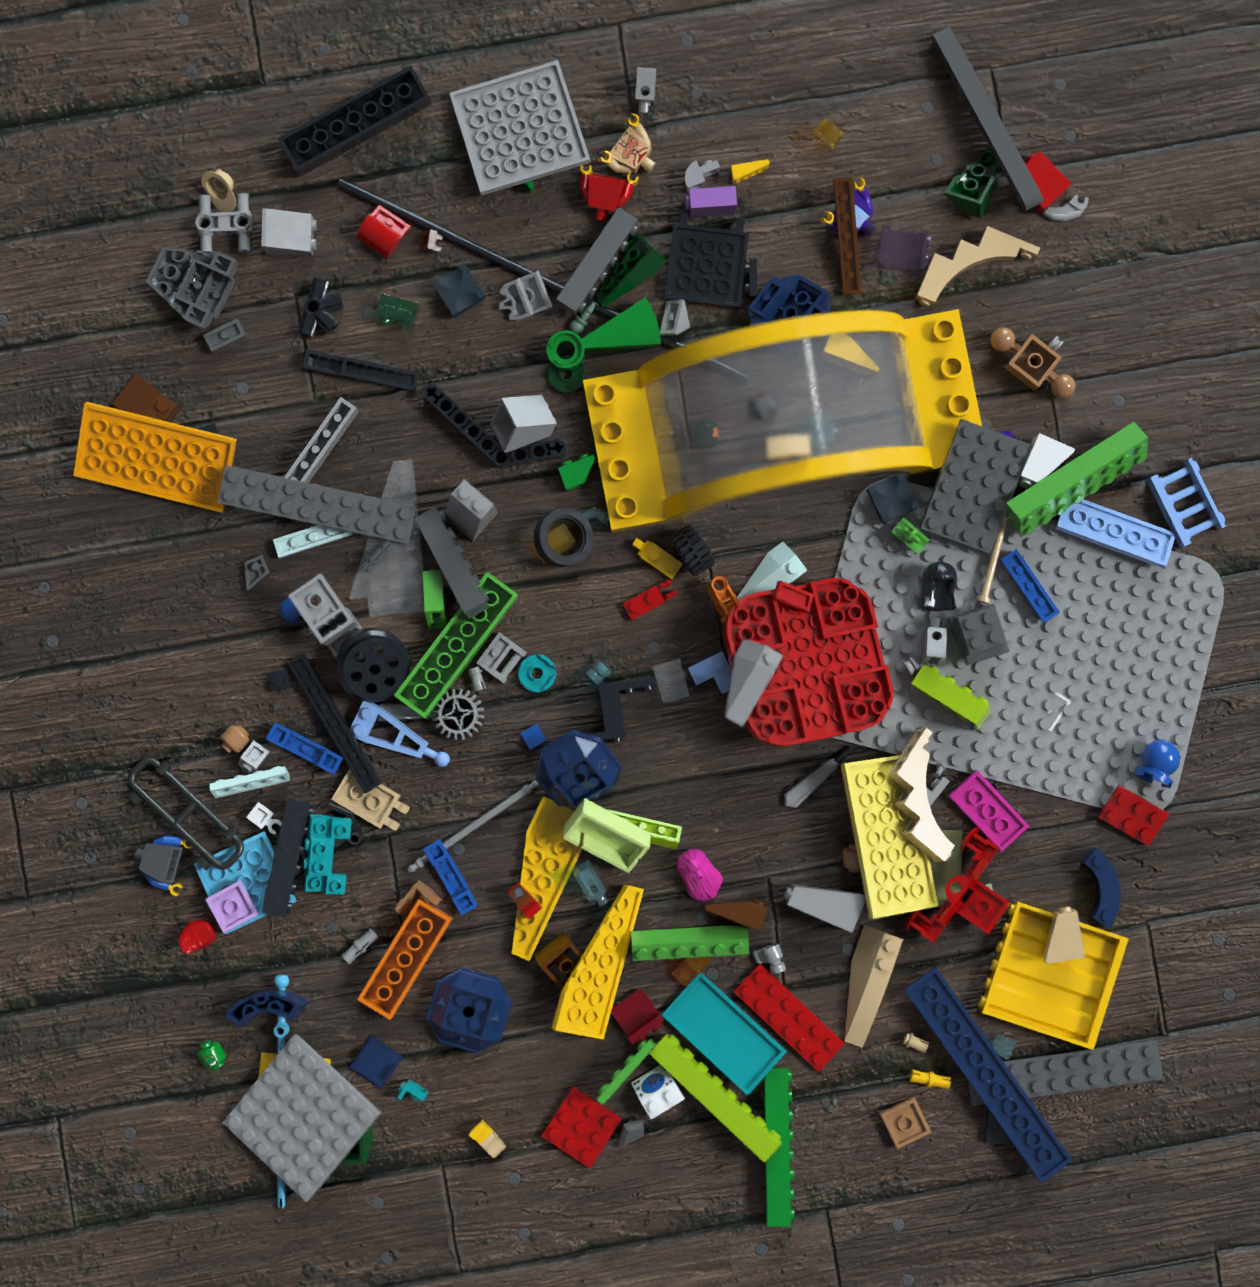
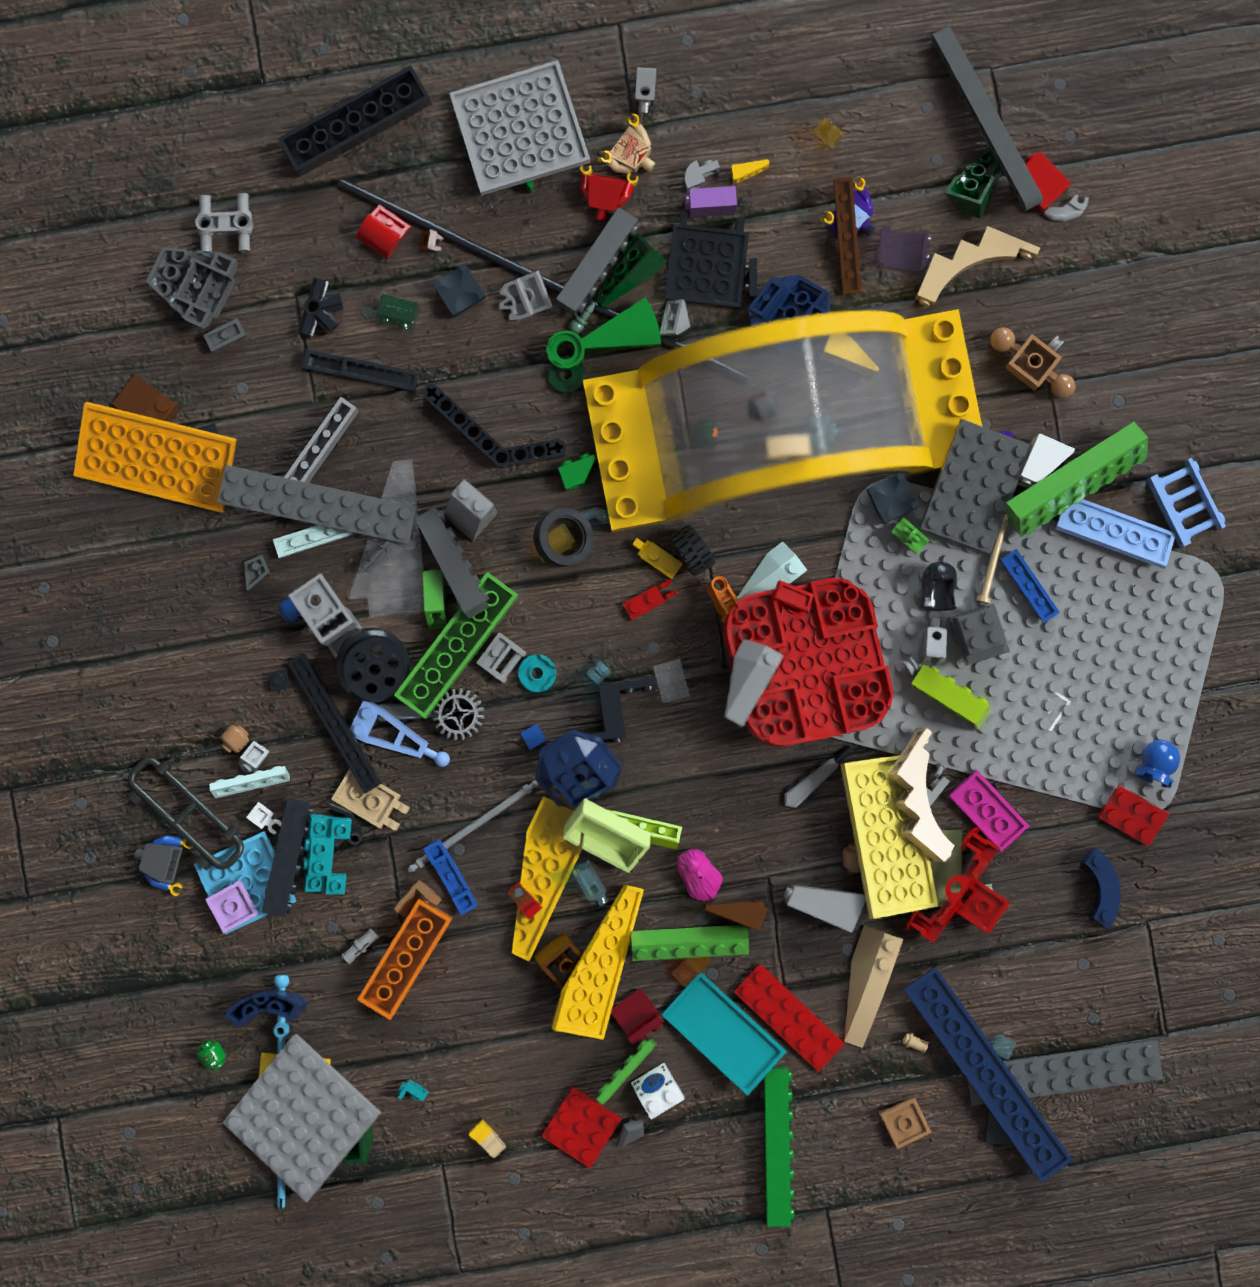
red hair [179,920,215,954] -> none
tan piece [201,169,236,212] -> none
light grey slope [261,208,317,256] -> none
blue slope [266,722,343,775] -> none
dark blue piece [349,1035,403,1089] -> none
dark blue piece [426,967,512,1053] -> none
light grey pin [467,666,486,692] -> none
light grey slope [490,395,557,453] -> none
lime brick [649,1034,782,1163] -> none
light blue plate [688,651,732,694] -> none
light grey piece [752,943,786,975] -> none
yellow pin [910,1069,951,1089] -> none
yellow panel [978,901,1128,1050] -> none
tan slope [1042,907,1085,964] -> none

